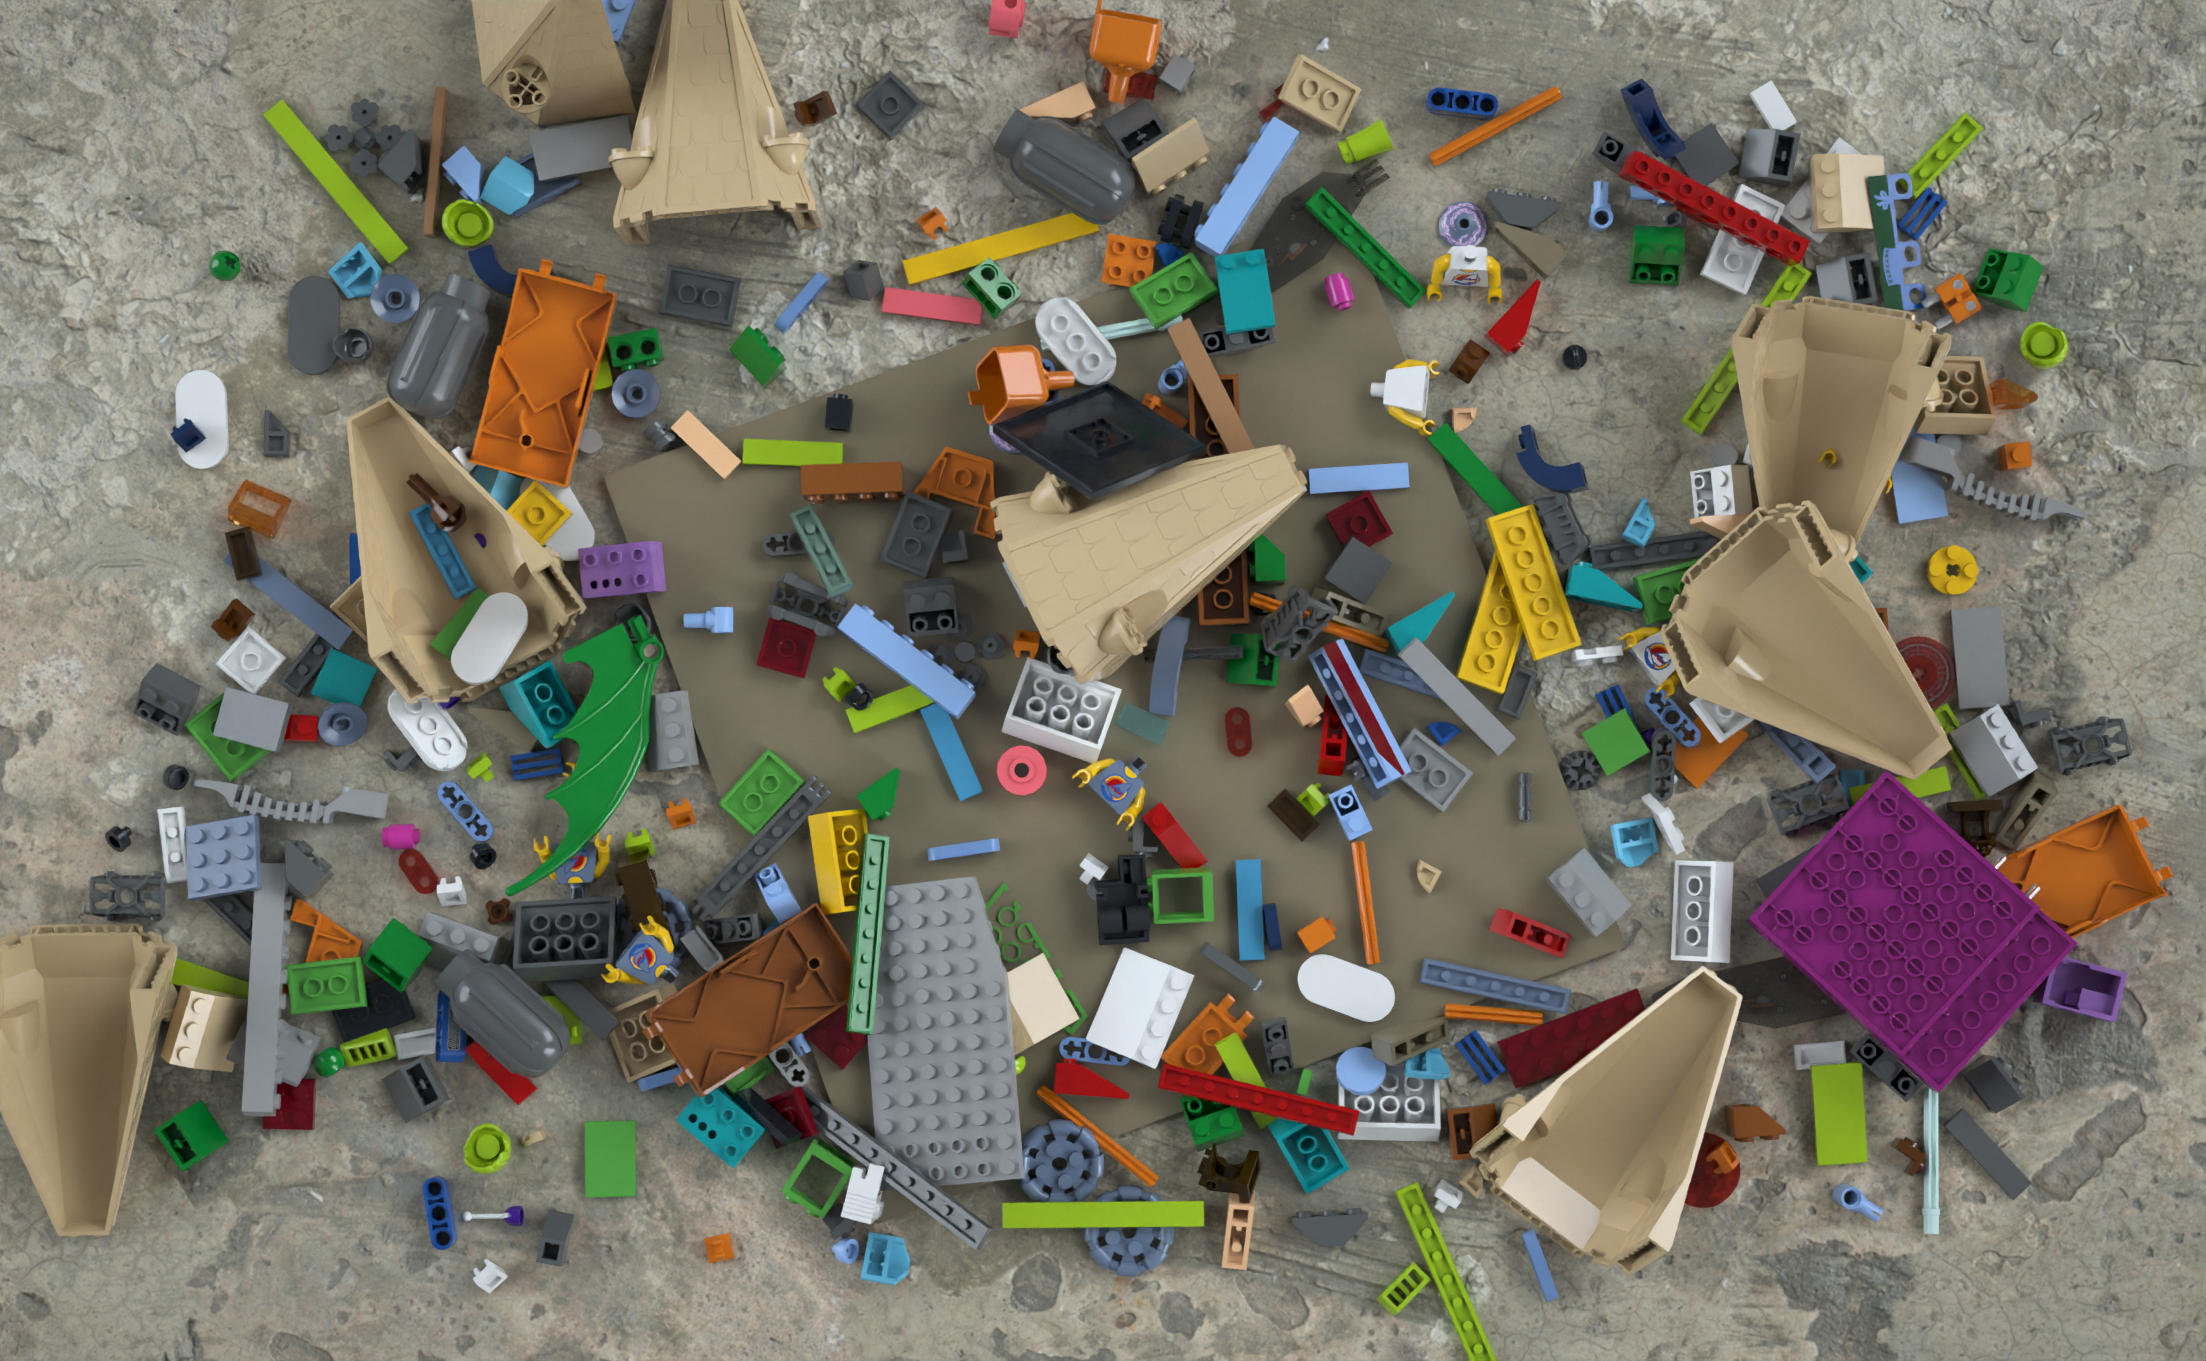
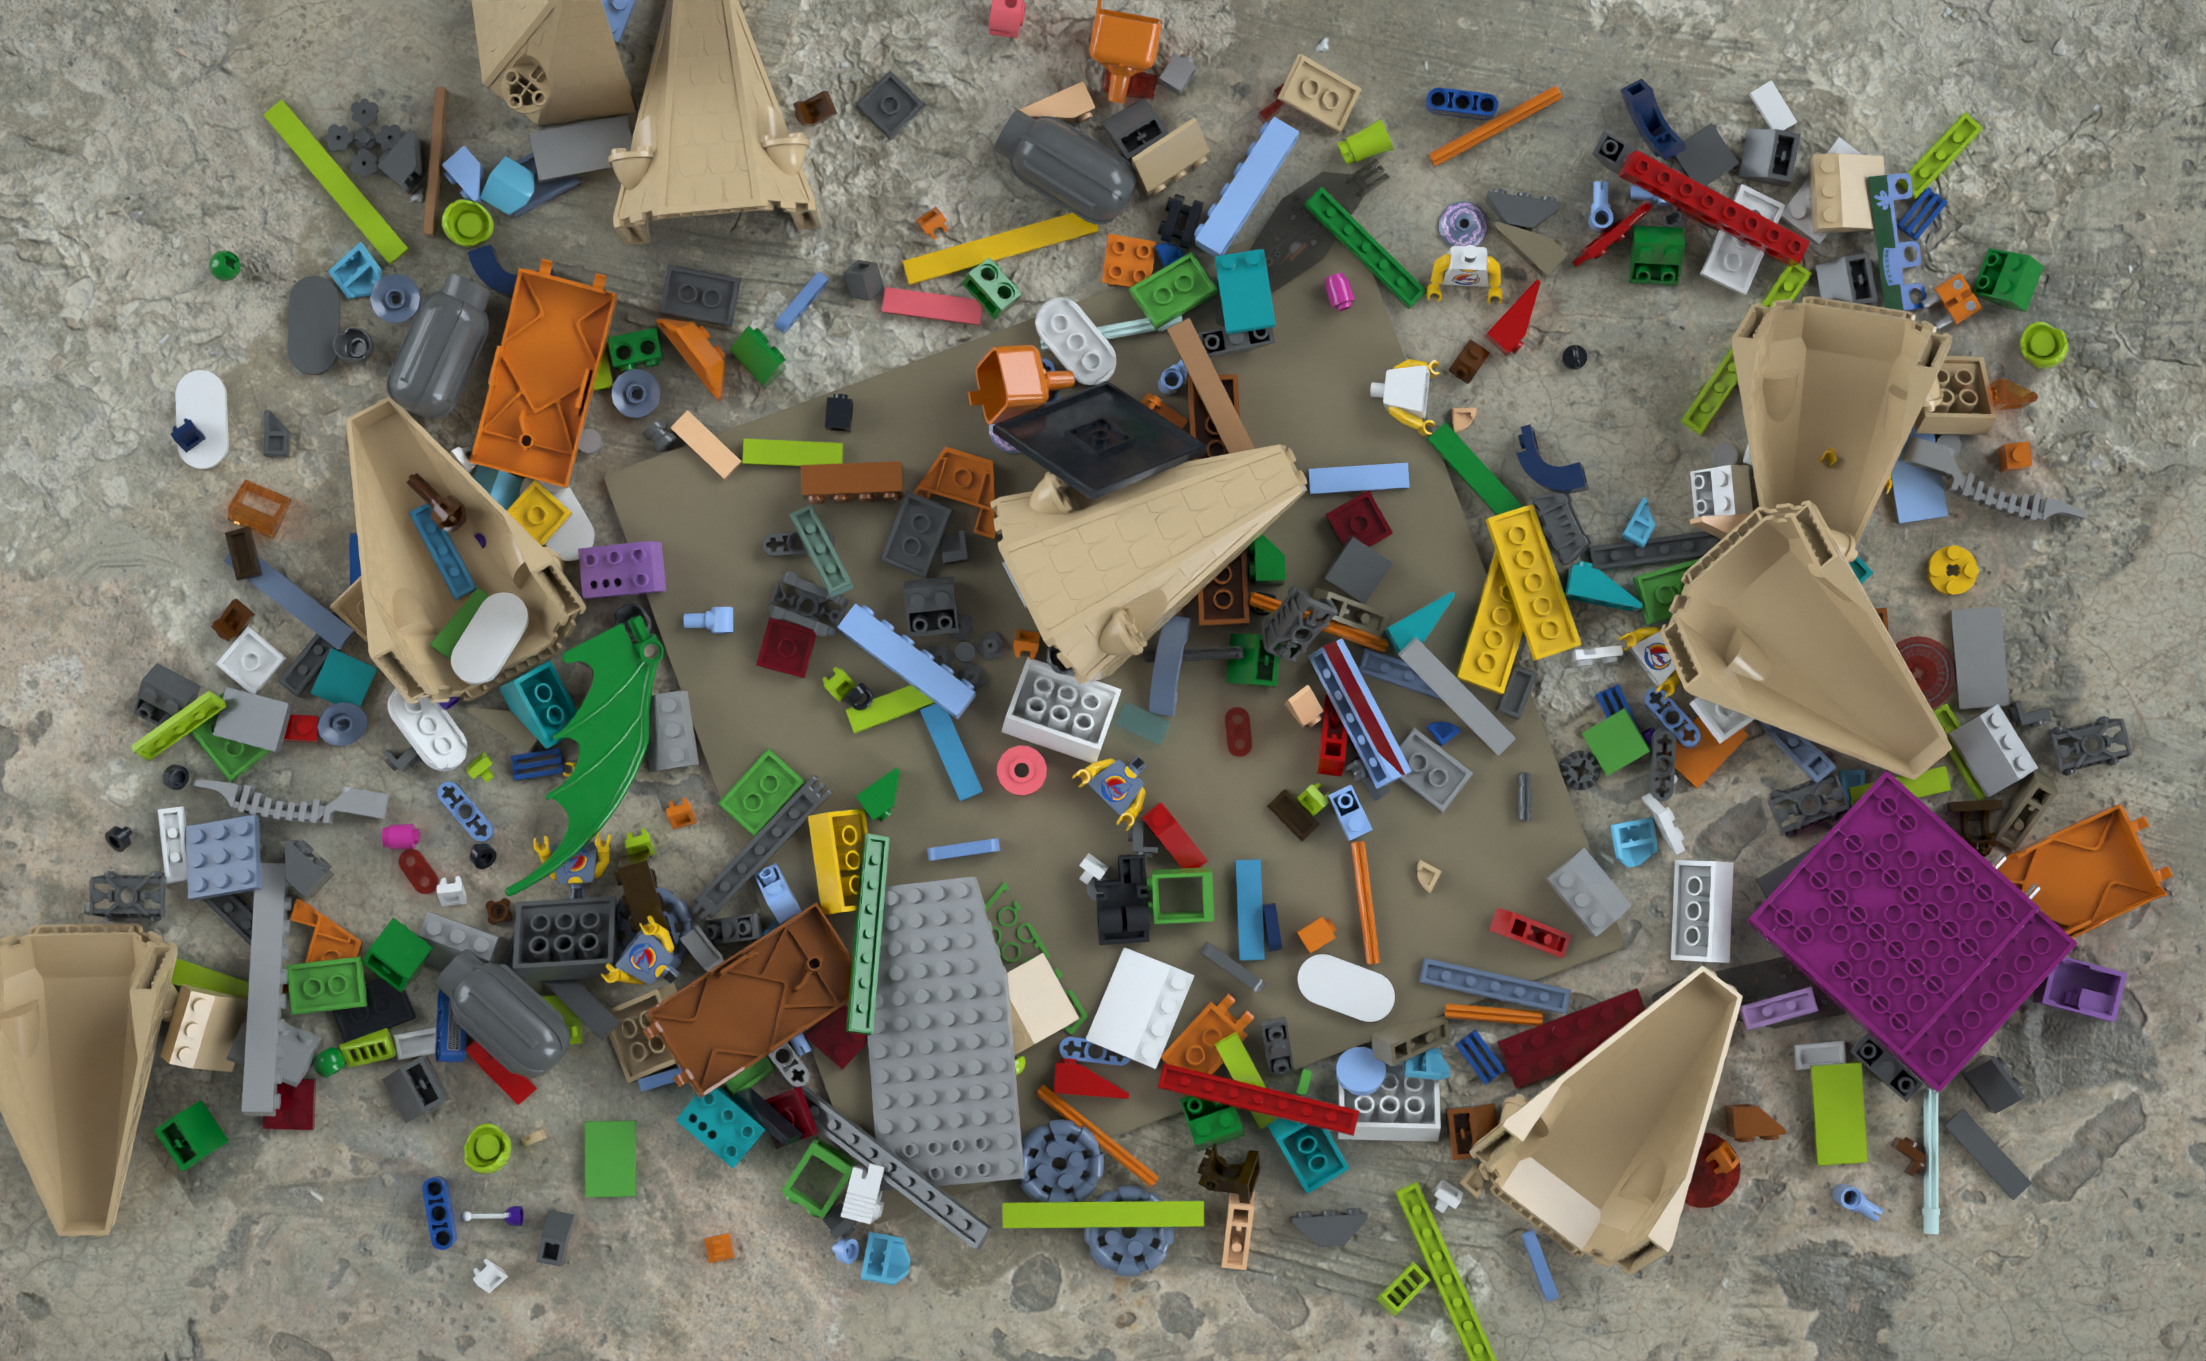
none -> lime tile [131,691,226,761]
none -> orange wedge [655,318,726,402]
none -> red plate [1572,201,1652,267]
none -> lavender tile [1739,987,1819,1031]

